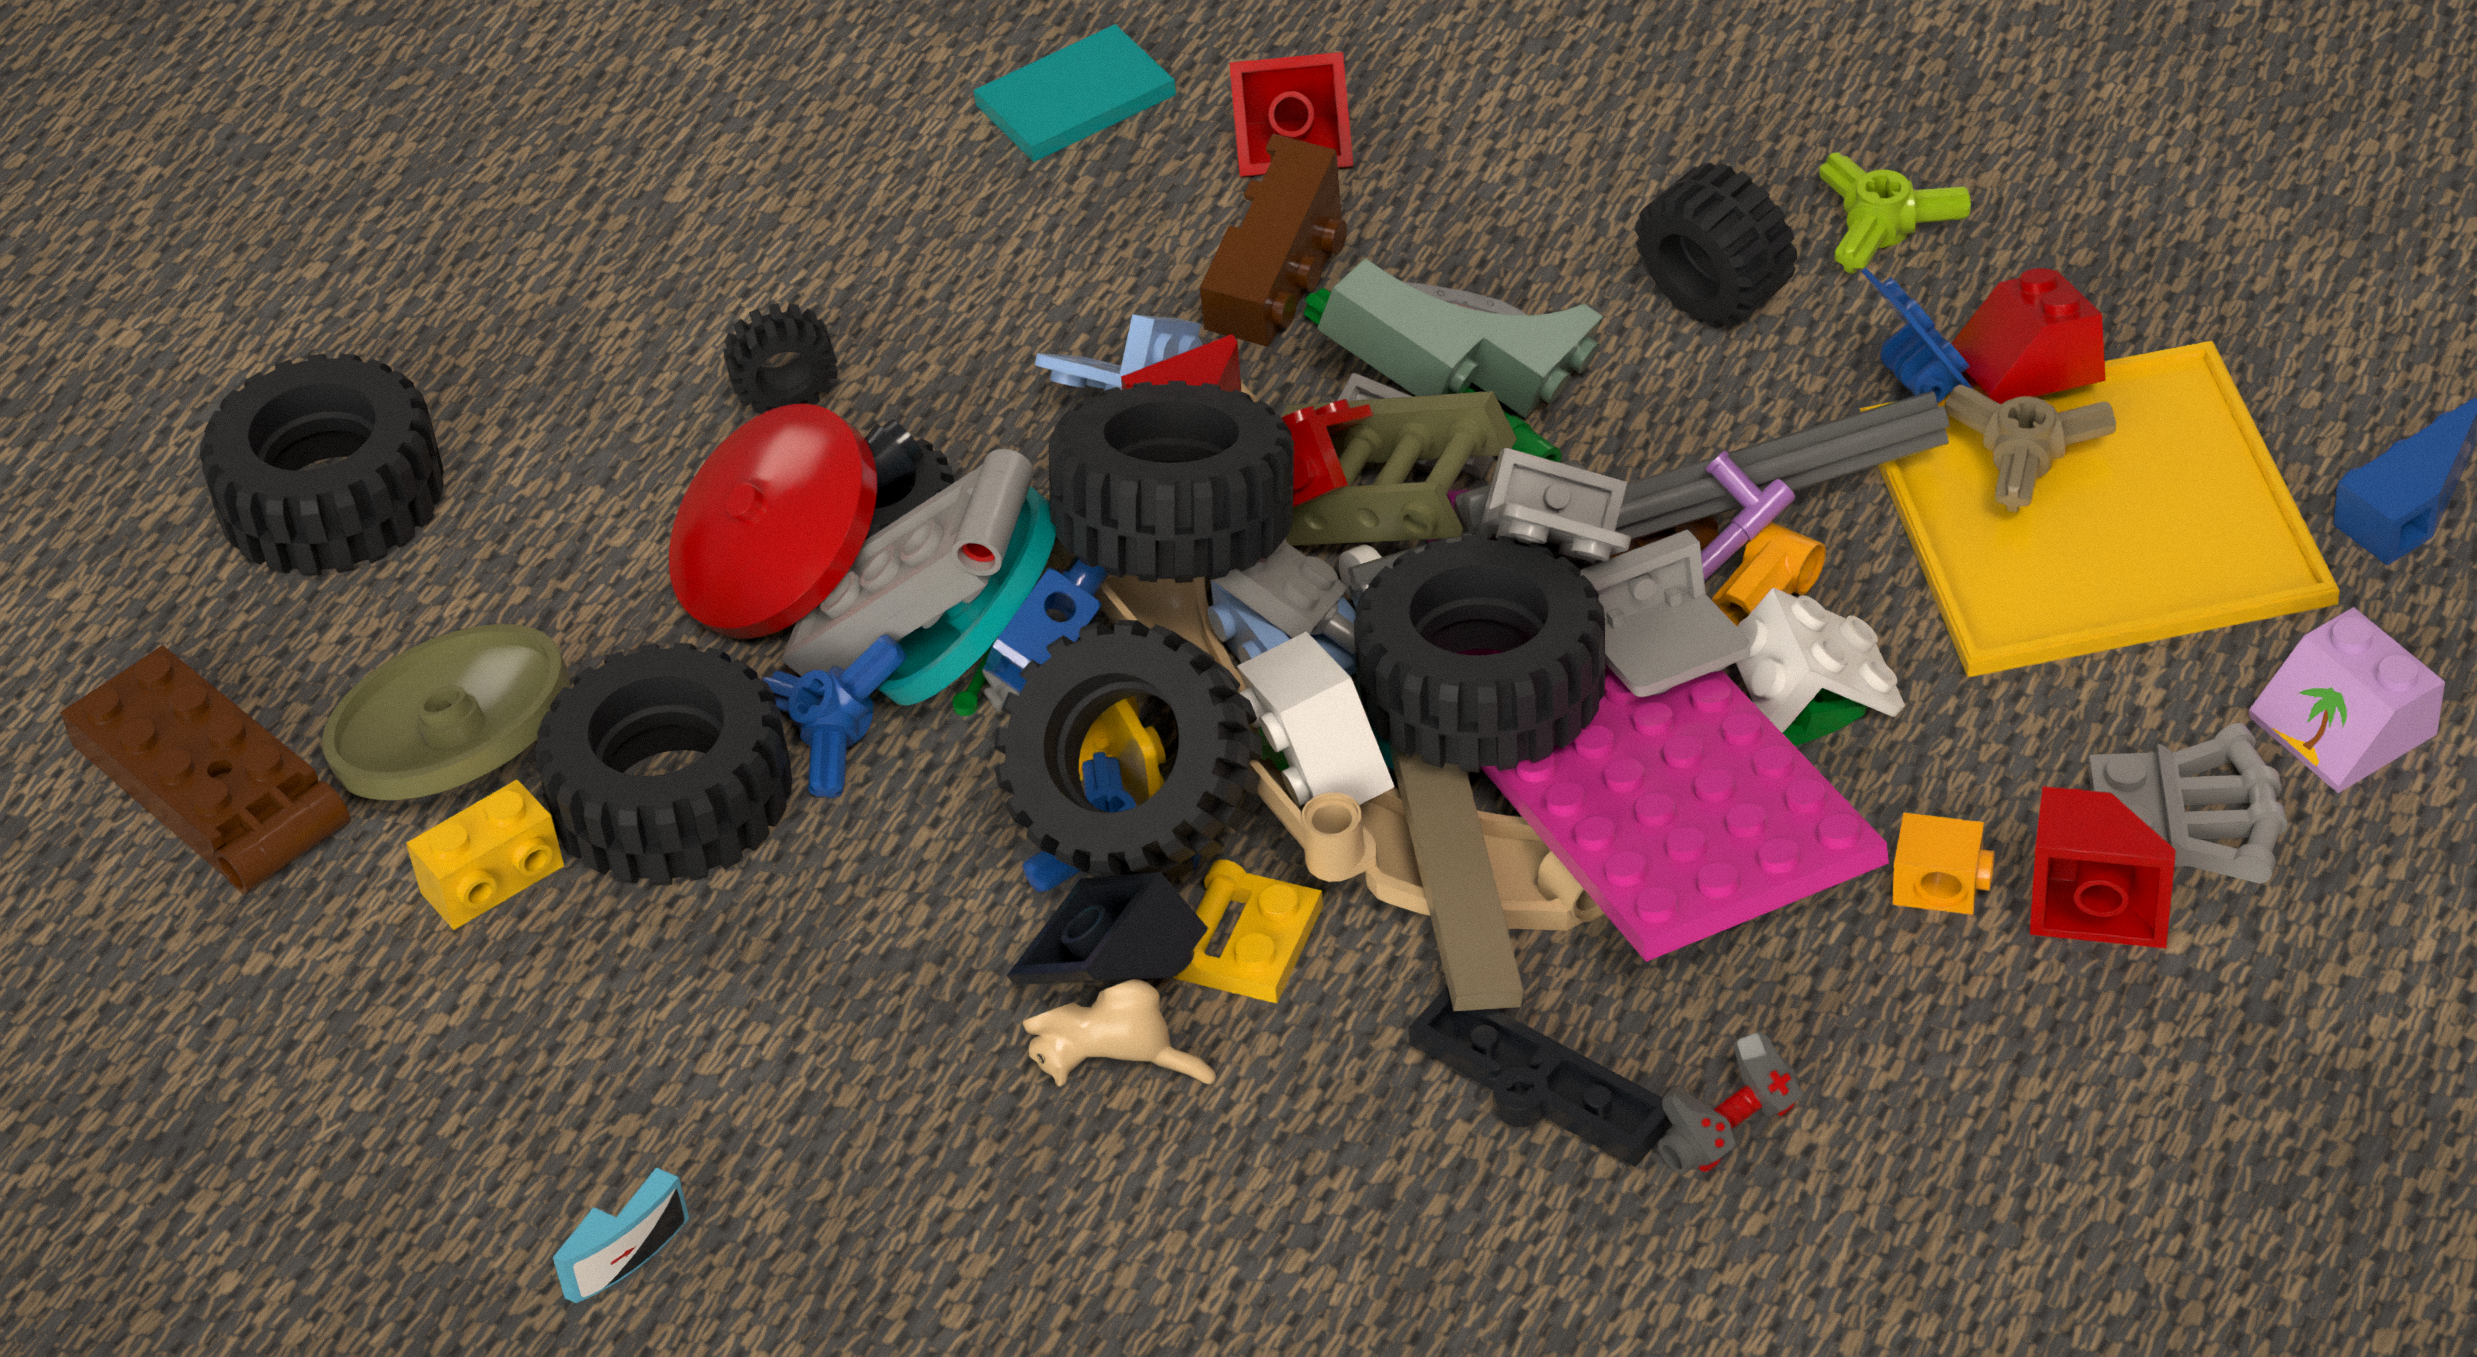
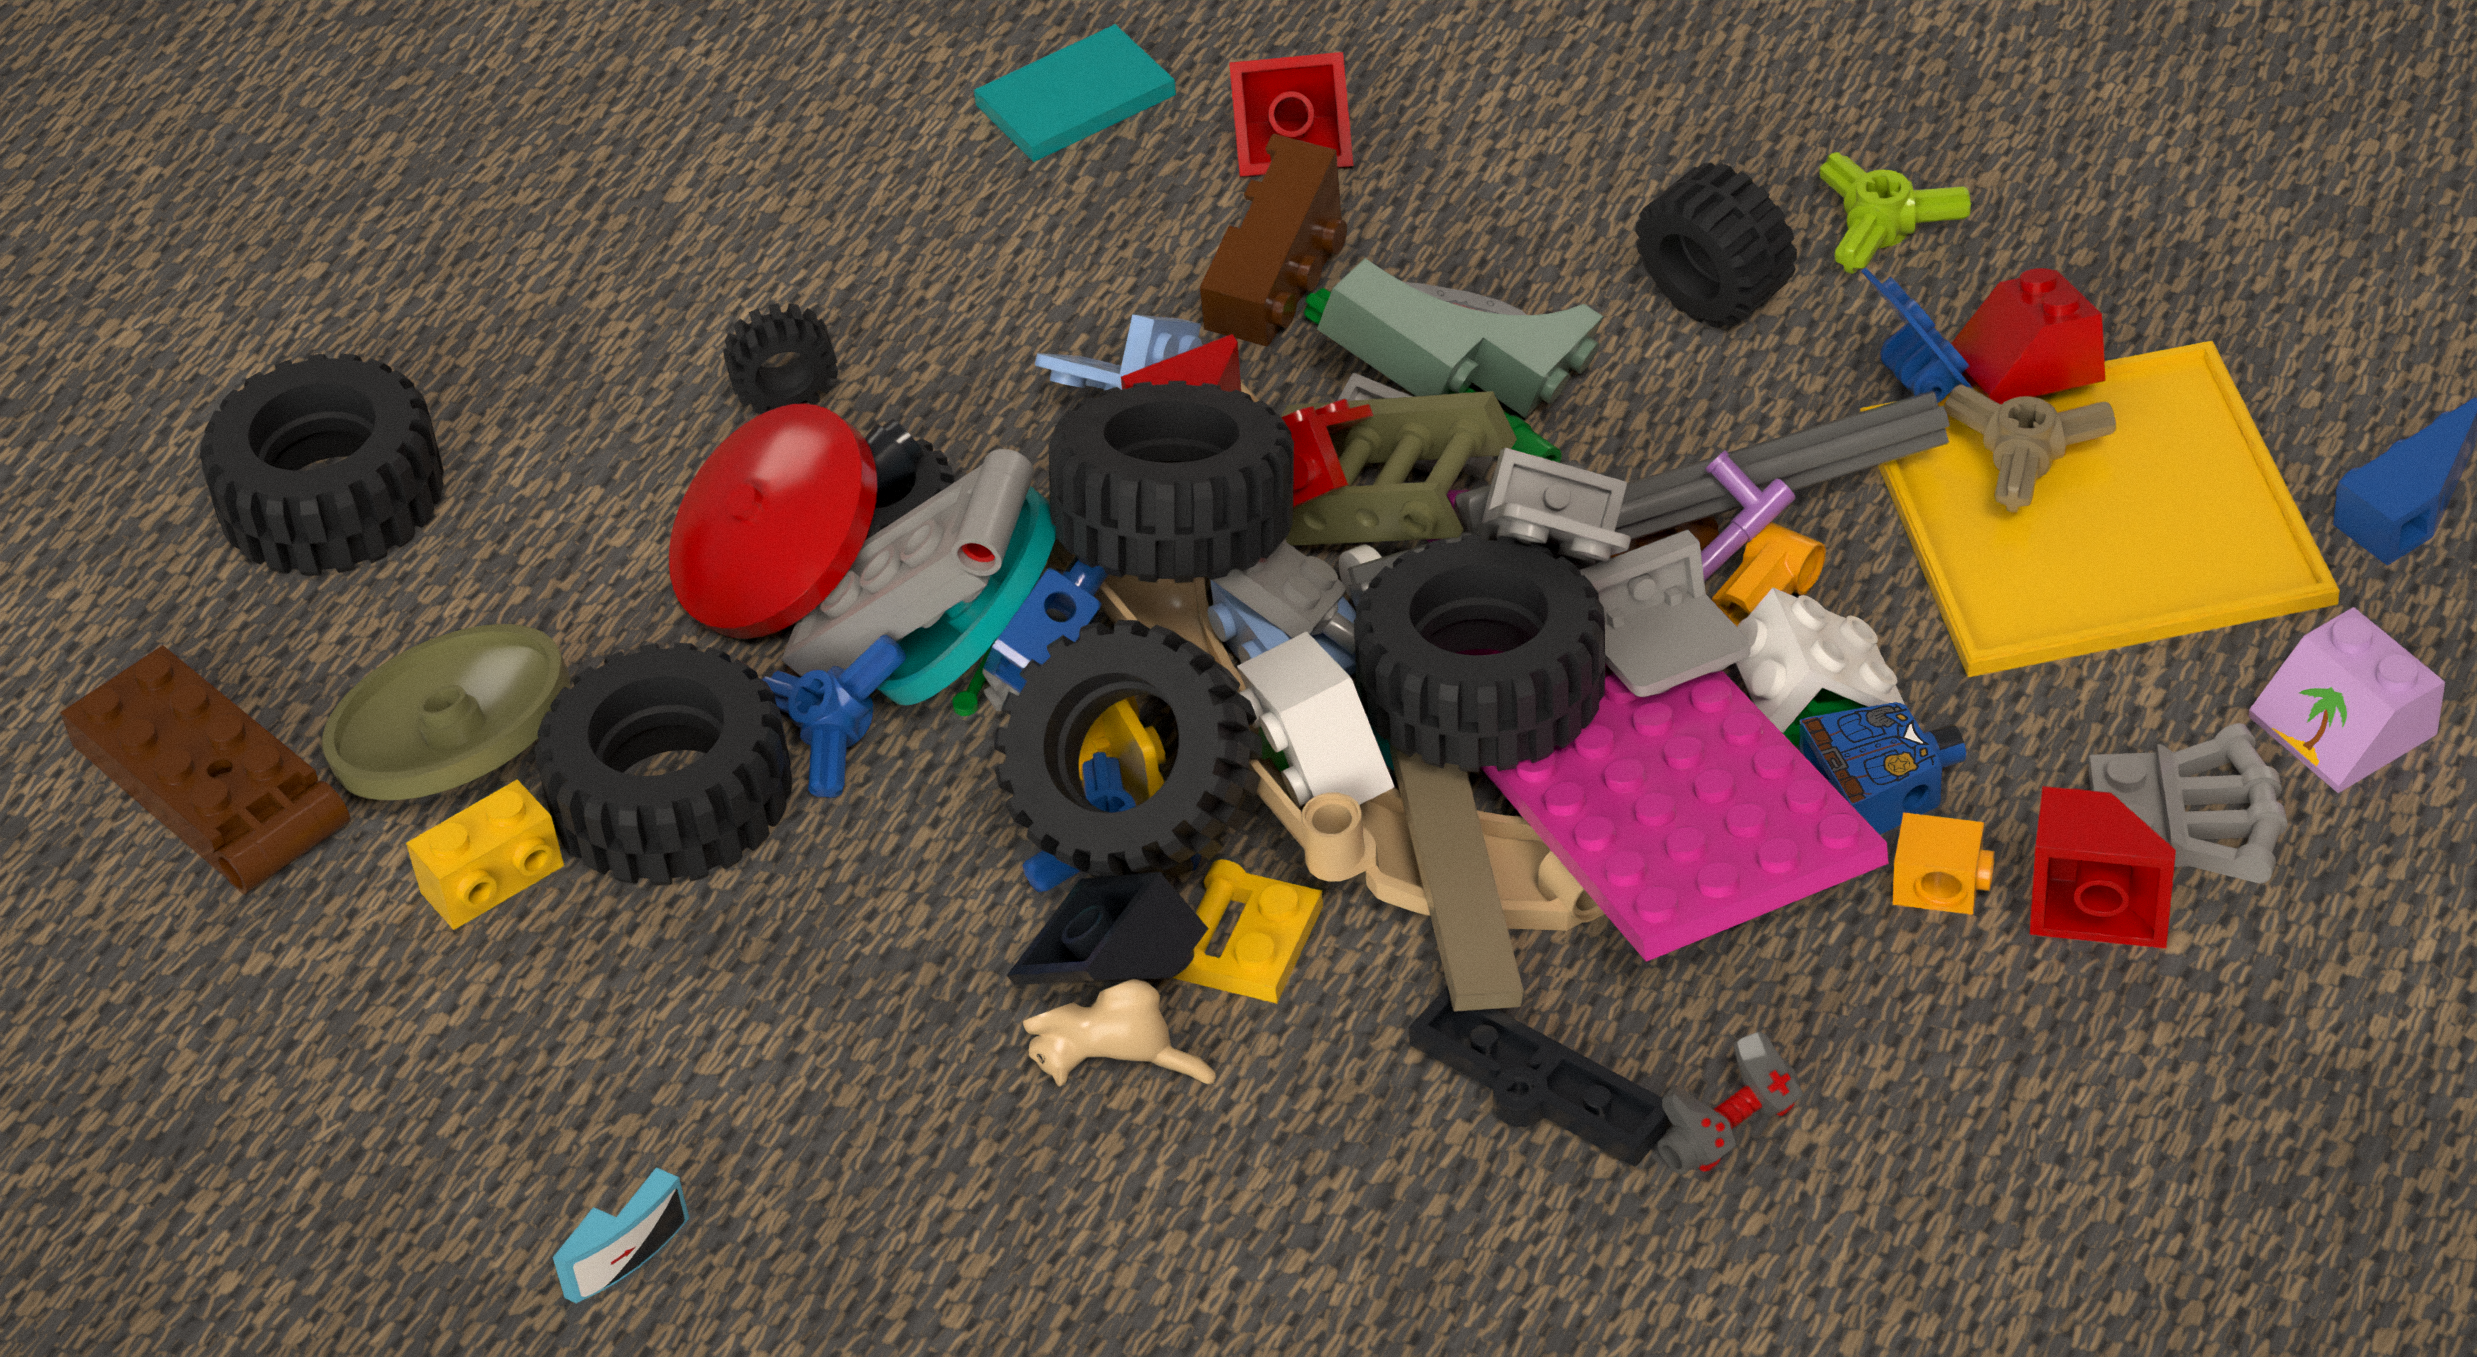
none -> blue torso [1799,702,1966,835]

